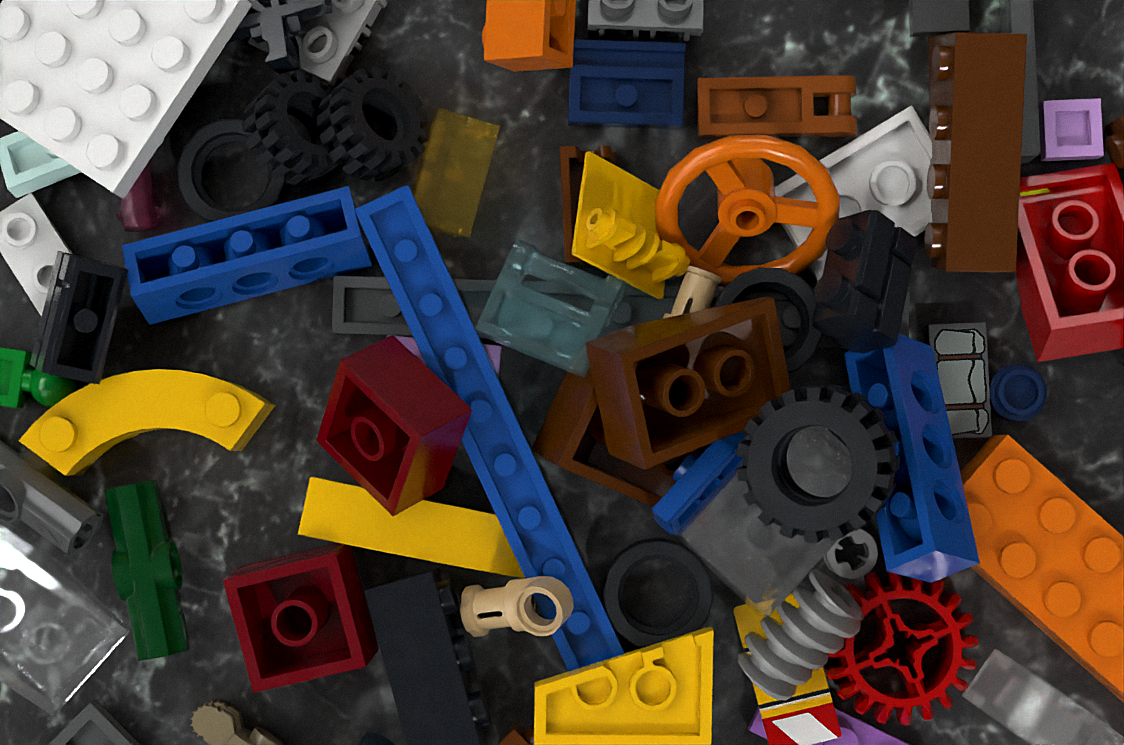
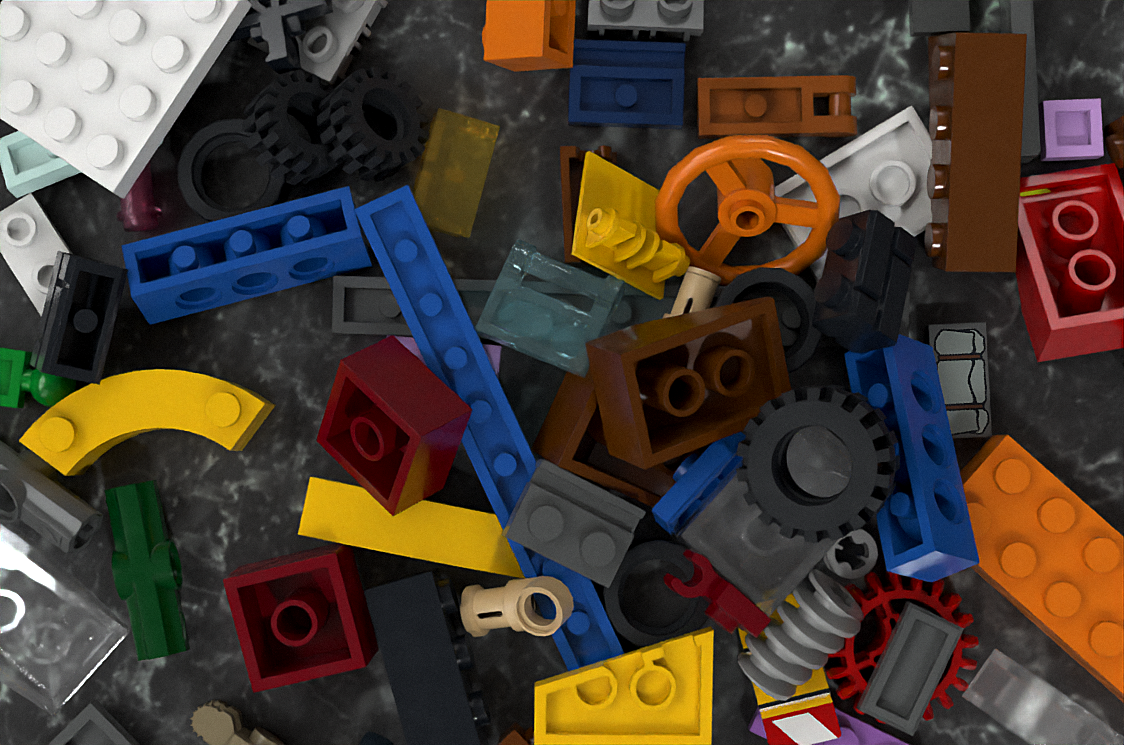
dark blue plate [989,364,1047,421] -> none
none -> dark grey plate [501,458,646,588]
none -> dark red plate [663,549,771,638]
none -> dark grey tile [856,601,964,736]

